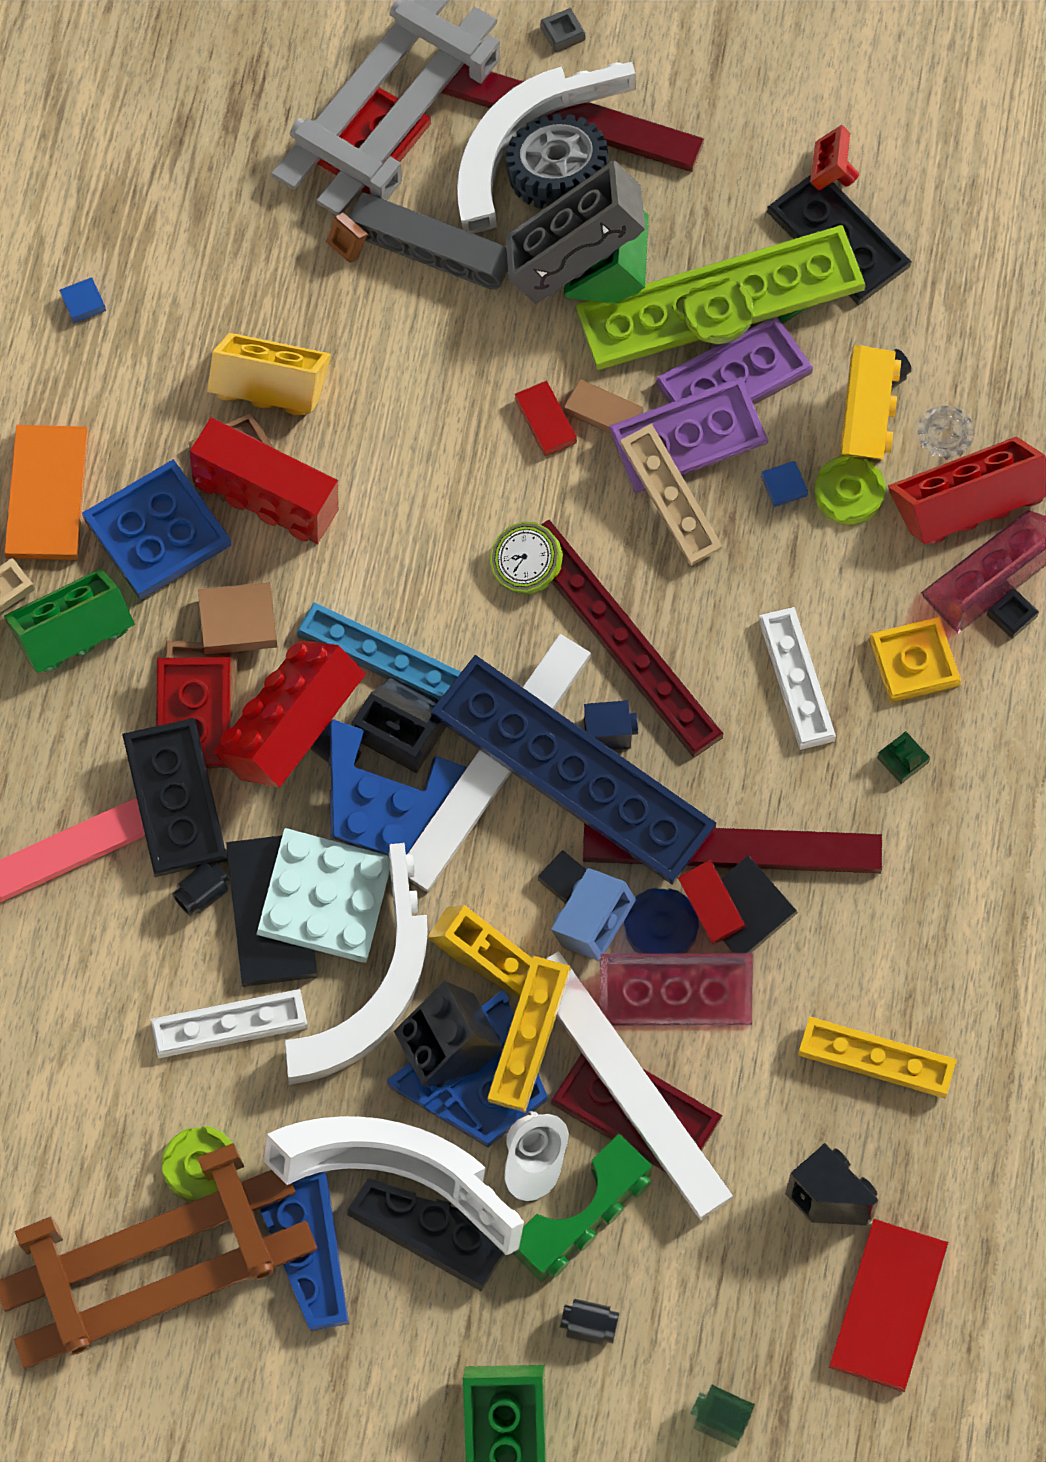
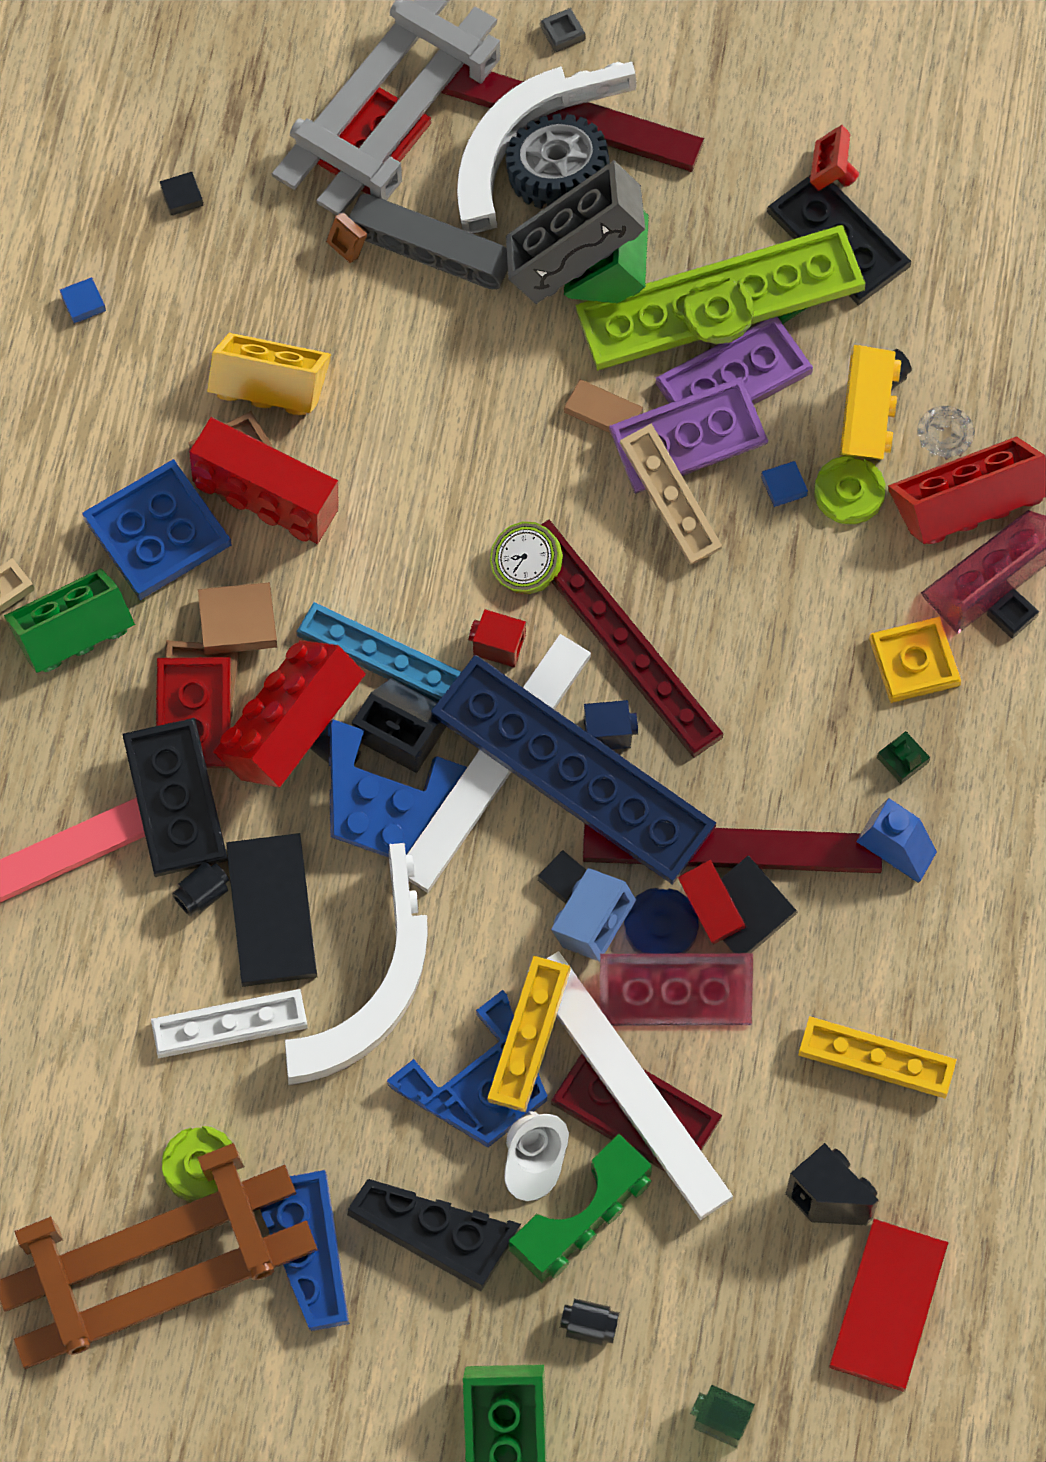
orange tile [5,425,88,560] -> none
light aqua plate [256,828,390,963] -> none
white arch [263,1117,524,1255] -> none
black slope [394,980,503,1087] -> none
yellow slope [427,905,533,999] -> none
red tile [515,380,577,456] -> none
white tile [759,607,836,750] -> none
none -> black tile [159,172,204,216]
none -> red brick [468,609,526,668]
none -> blue slope [856,798,937,883]

